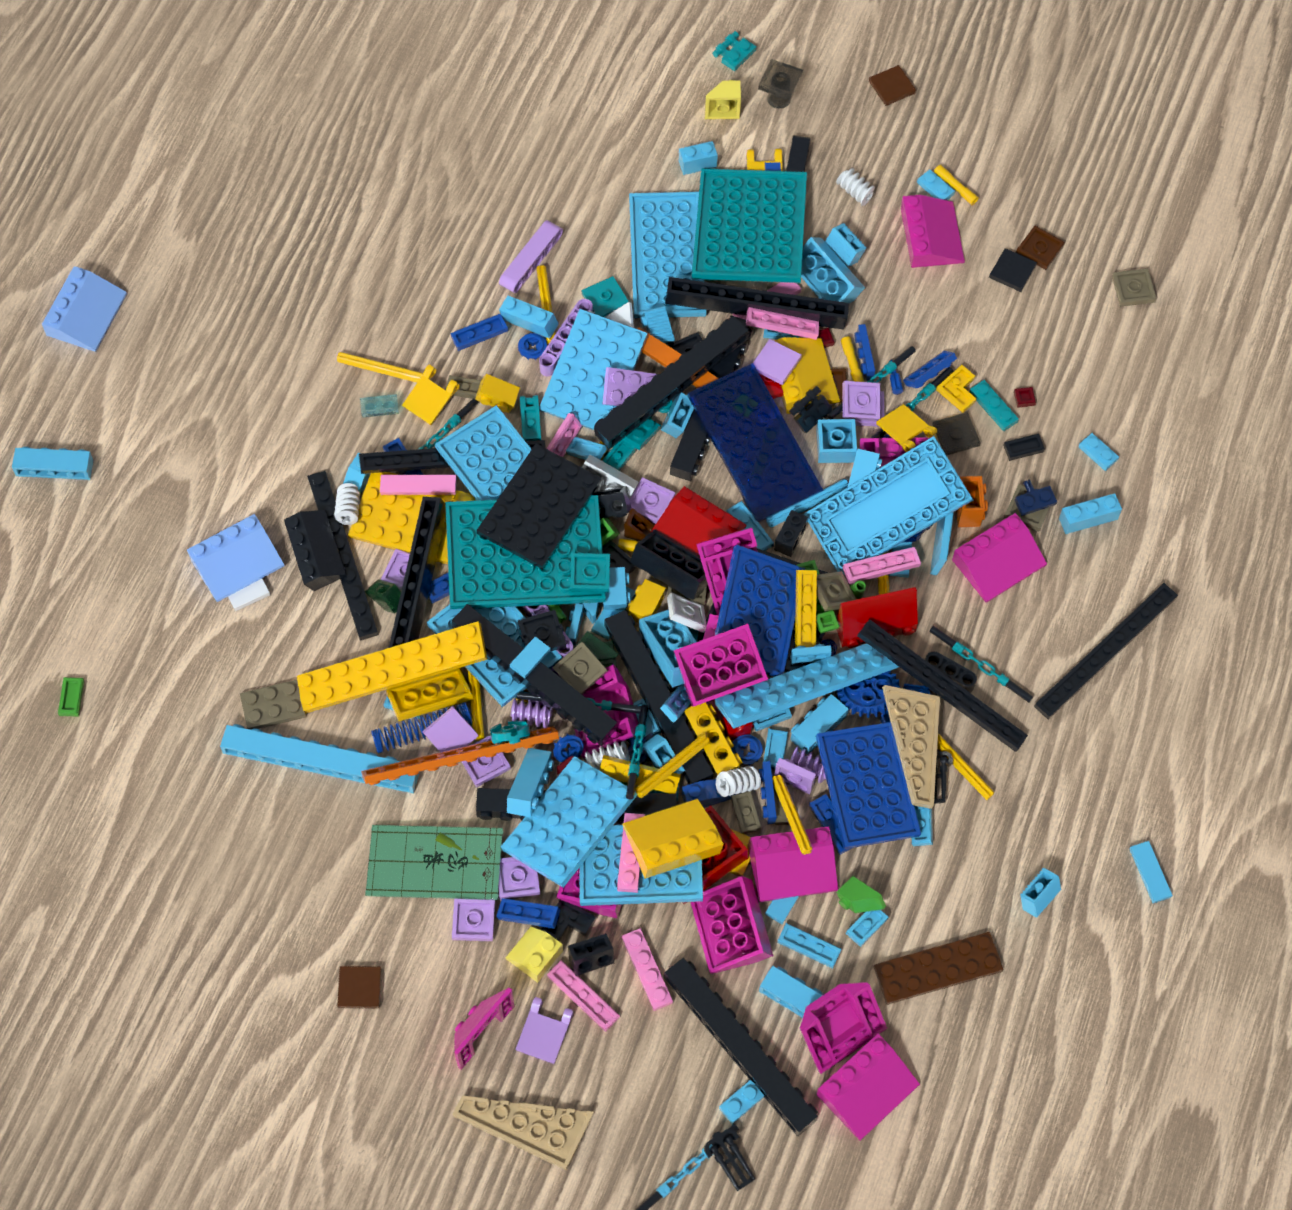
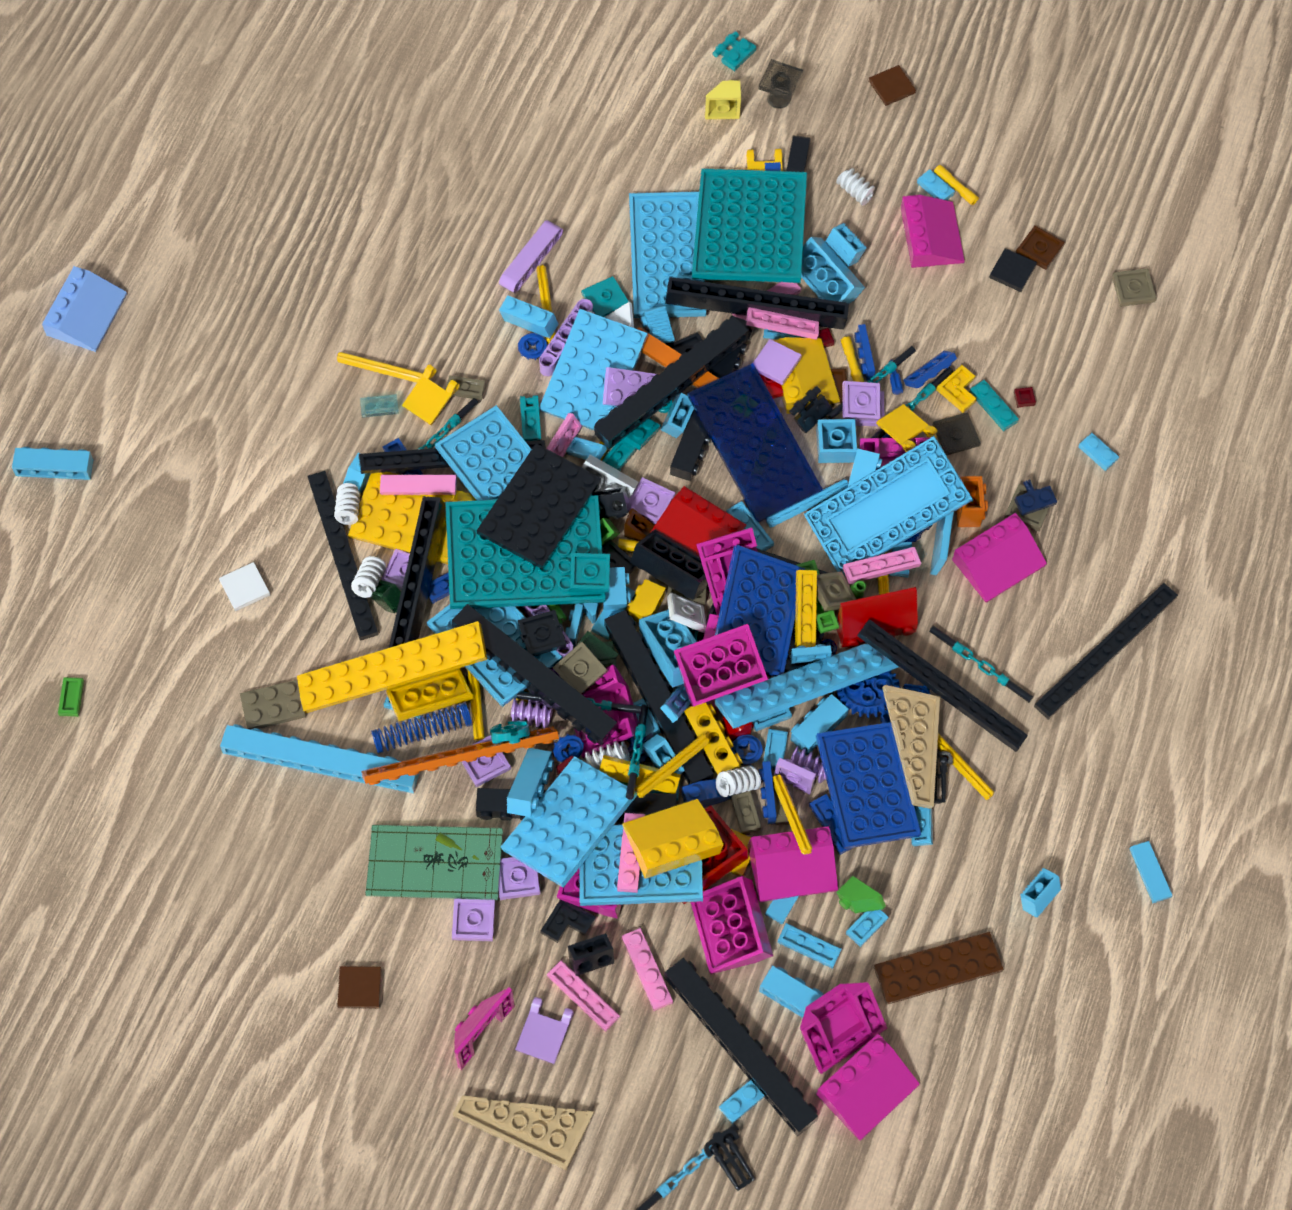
light blue slope [187,514,284,602] -> none
black slope [284,510,347,591] -> none
lavender tile [423,706,479,752] -> none
blue plate [450,314,508,351] -> none
yellow brick [475,374,520,413] -> none
blue plate [496,898,560,929] -> none
light yellow slope [506,926,563,983] -> none
medium azure tile [510,637,550,678] -> none
medium azure brick [678,141,718,175] -> none
black brick [774,510,808,557] -> none
black beam [925,651,977,693] -> none
black tile [1003,434,1045,461] -> none
medium azure brick [1059,493,1122,534] -> none
none -> white piece [351,556,386,598]

